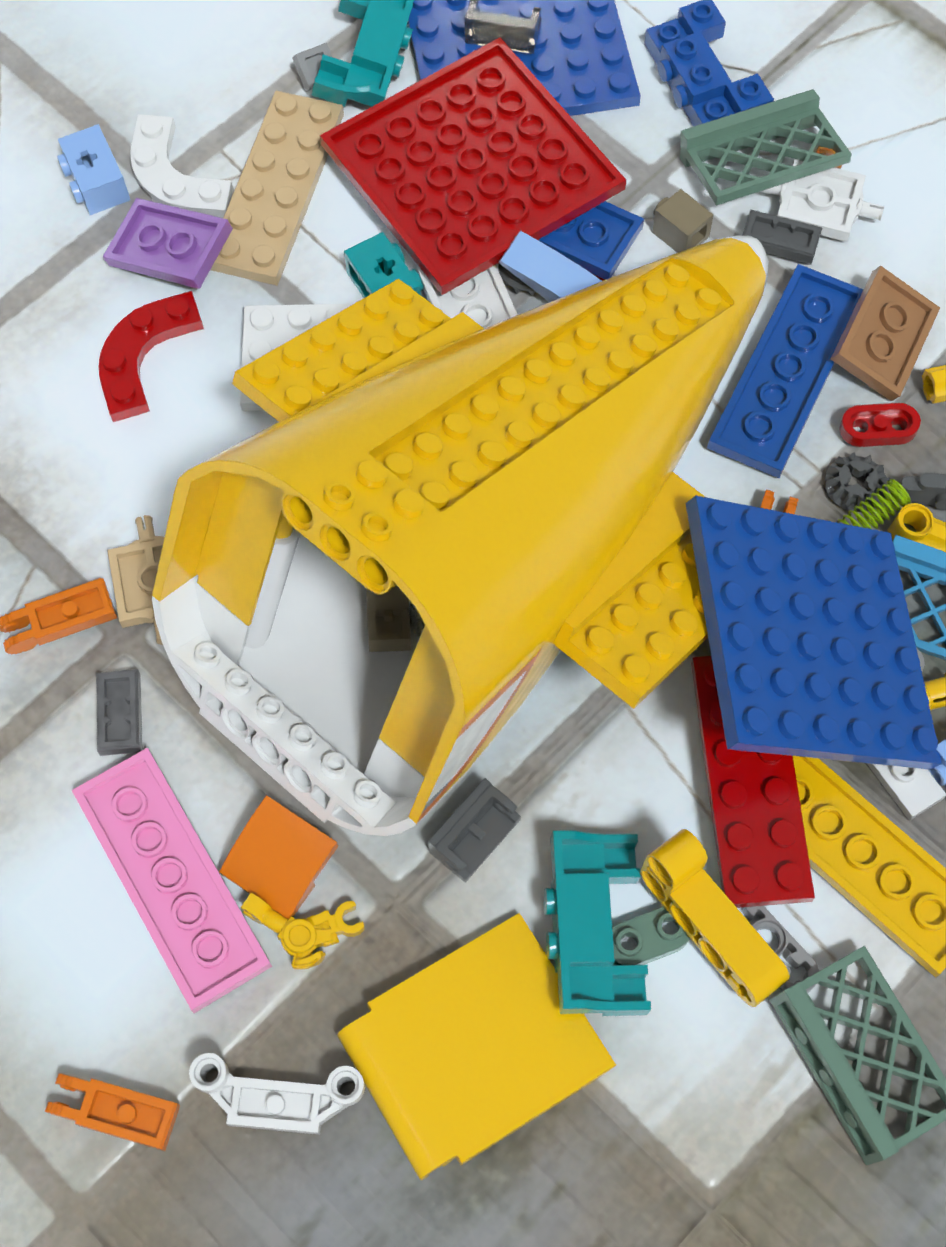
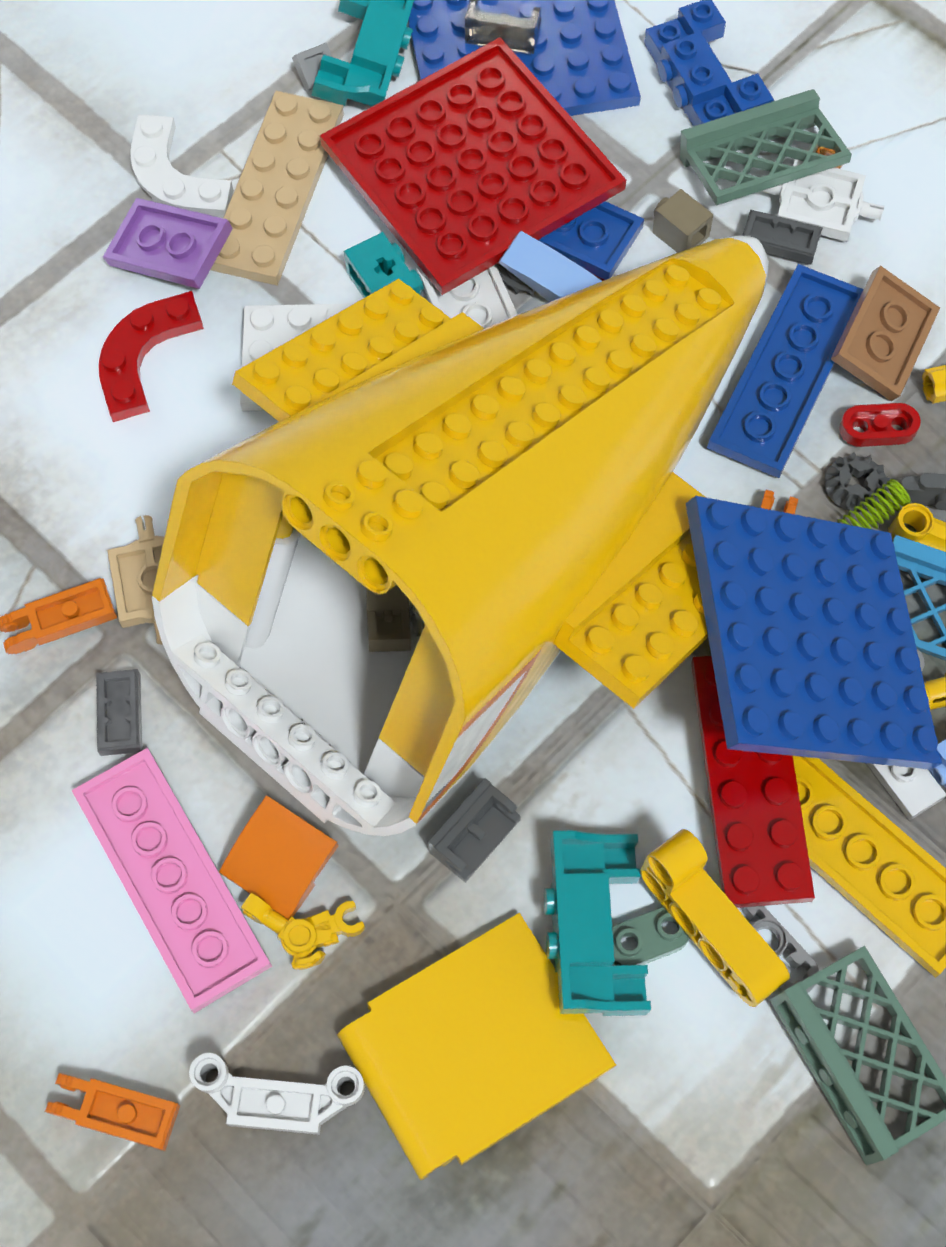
light blue brick [57,124,131,215] -> none

